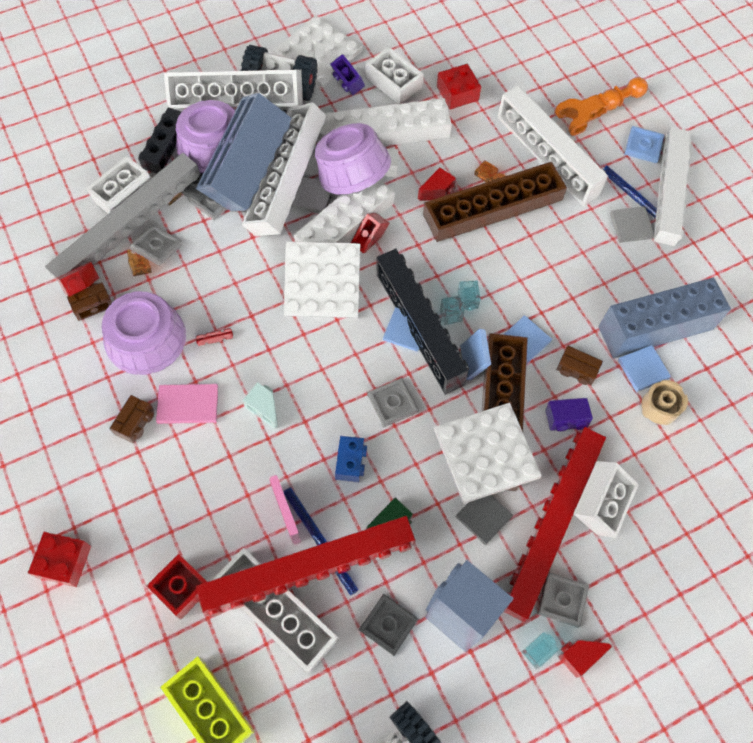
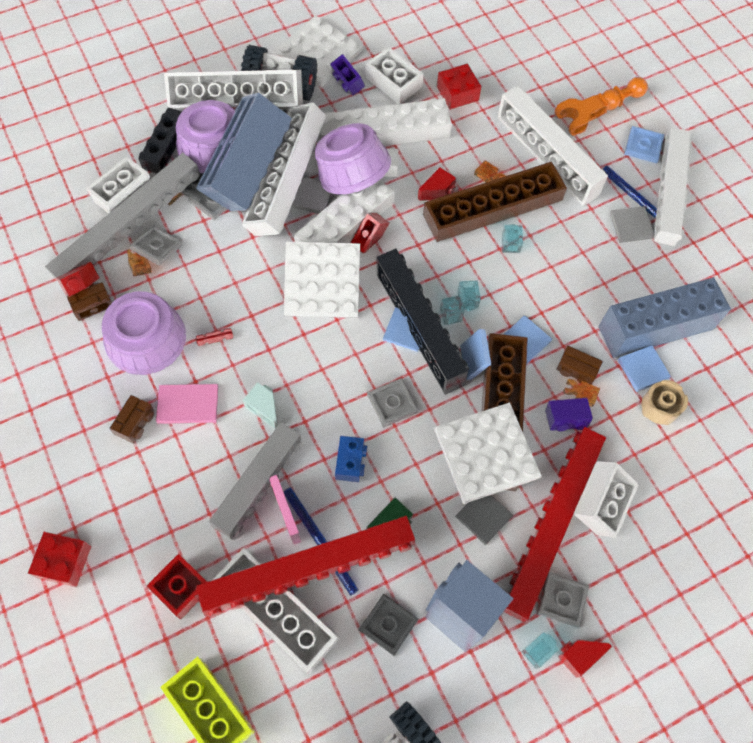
none -> light grey brick [208,422,302,540]
none -> clear light blue brick [502,224,523,253]
none -> clear orange plate [563,379,600,407]

